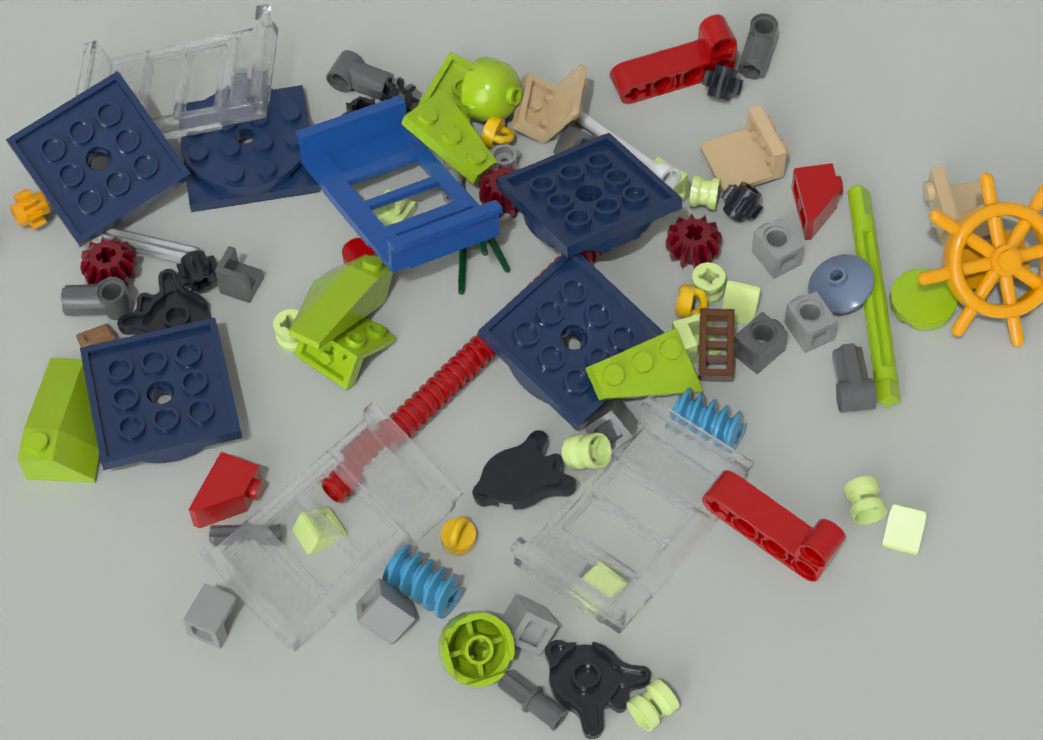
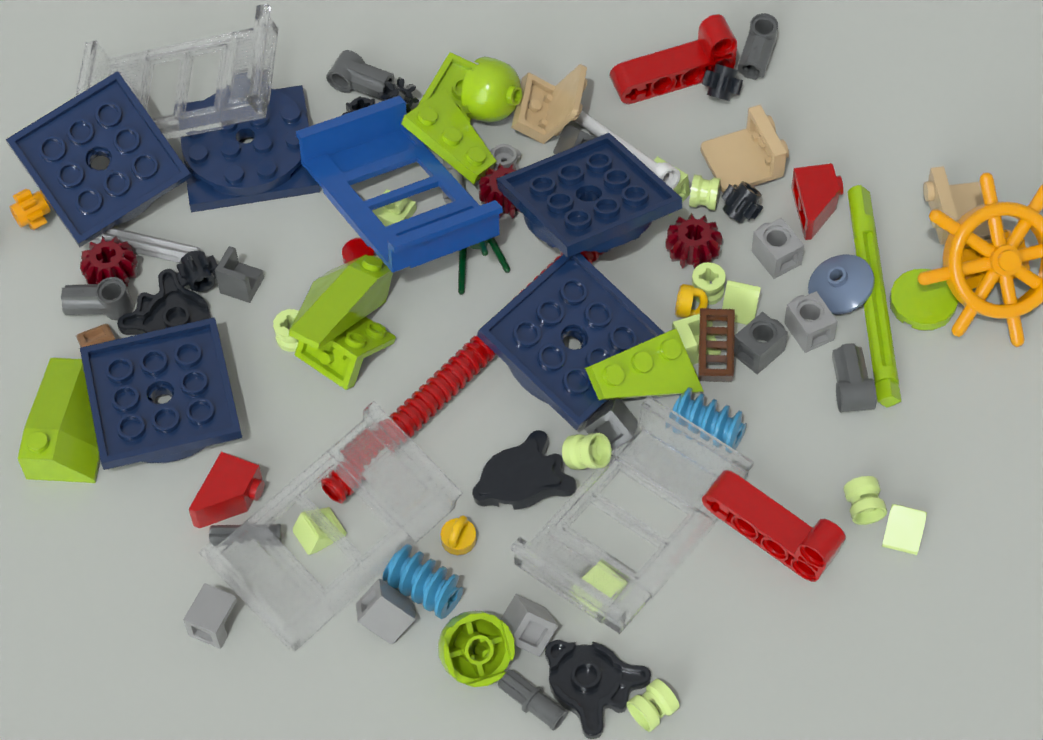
yellow tile [481,117,515,149] -> none

